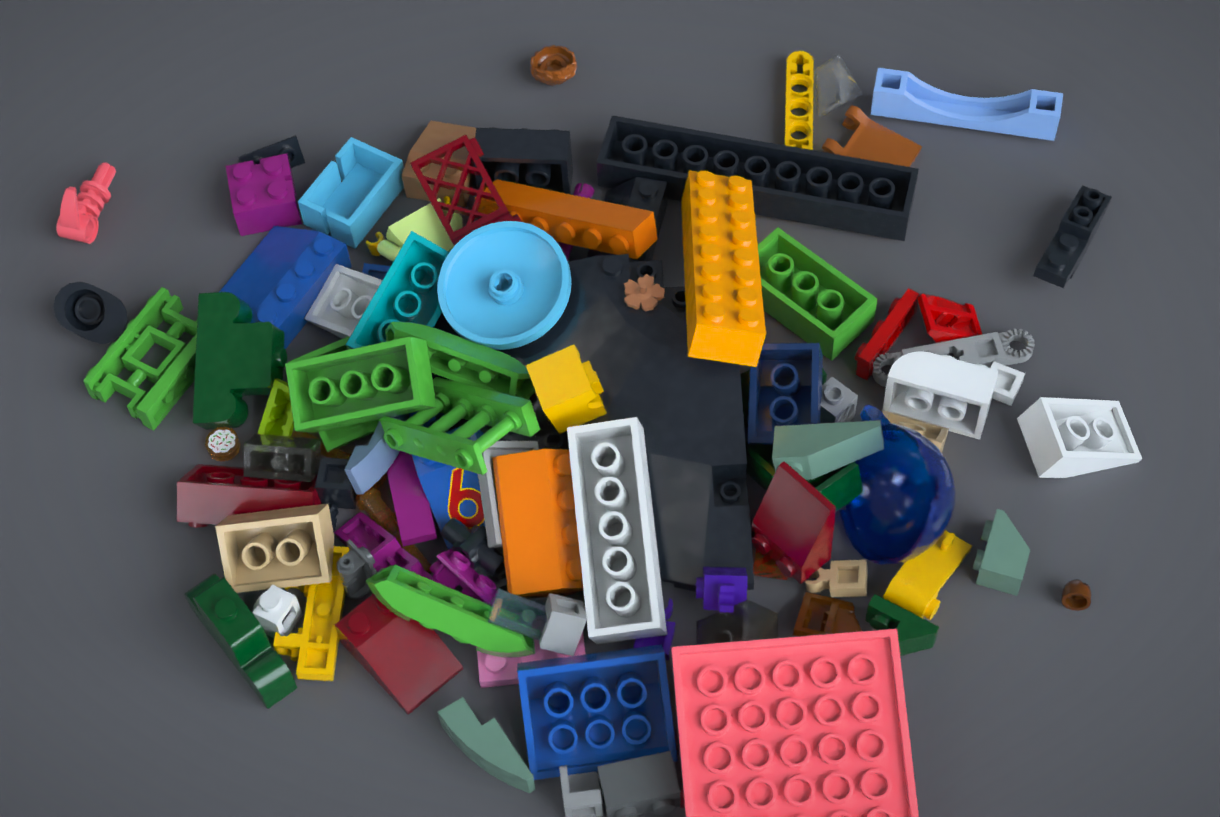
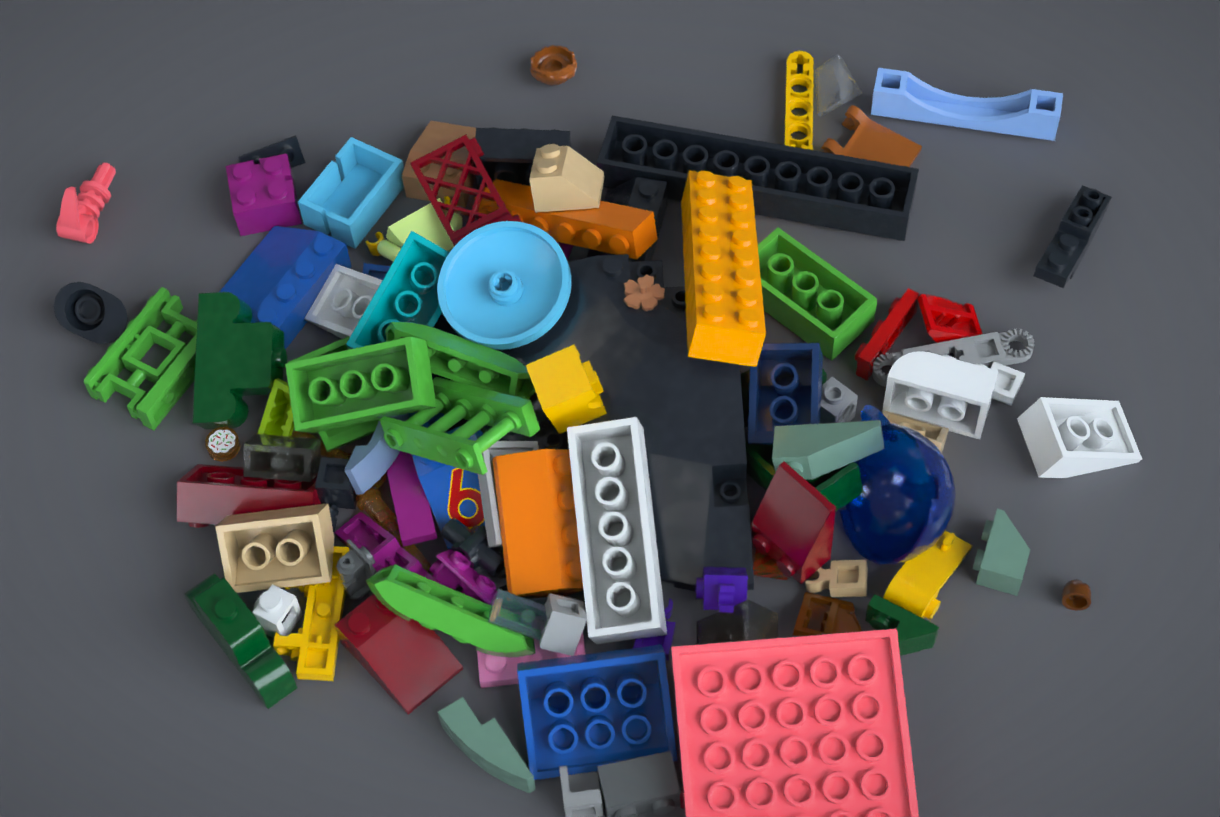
none -> tan slope [529,144,604,213]

